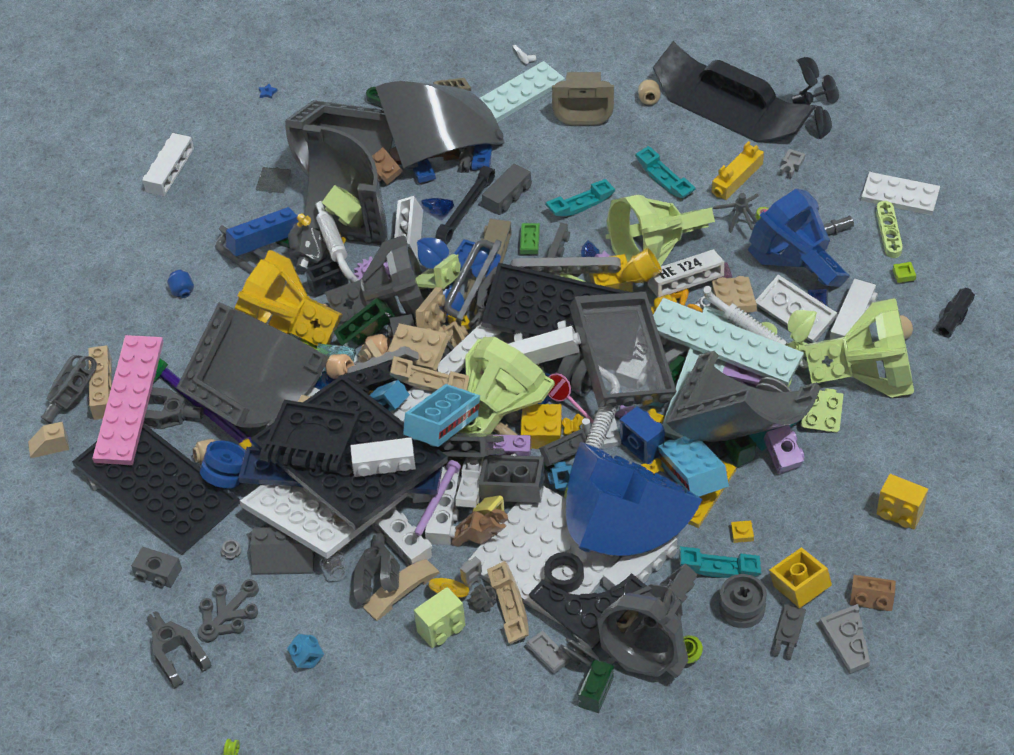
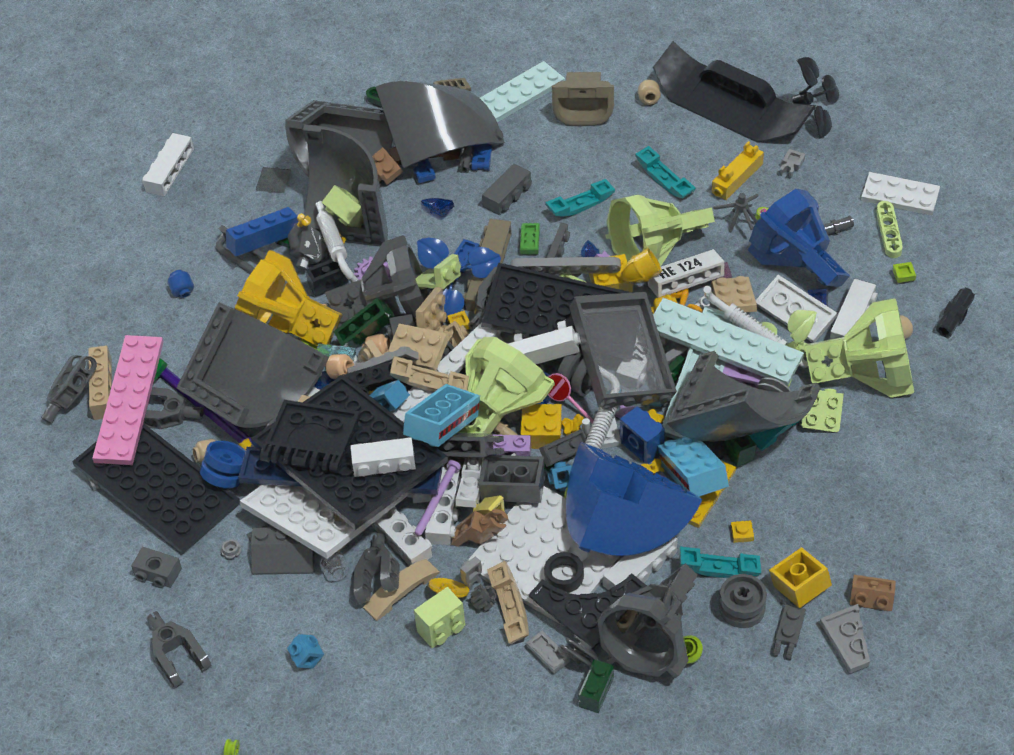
tan slope [28,421,69,458] -> none
dark grey plant [198,579,259,641] -> none
blue piece [258,83,278,99] -> none
white brick [394,196,423,261] -> none
black piece [435,166,495,244] -> none
dark grey piece [444,239,502,326] -> none
white bar [513,45,536,64] -> none
lavender brick [763,425,805,474] -> none
yellow brick [876,474,928,530] -> none

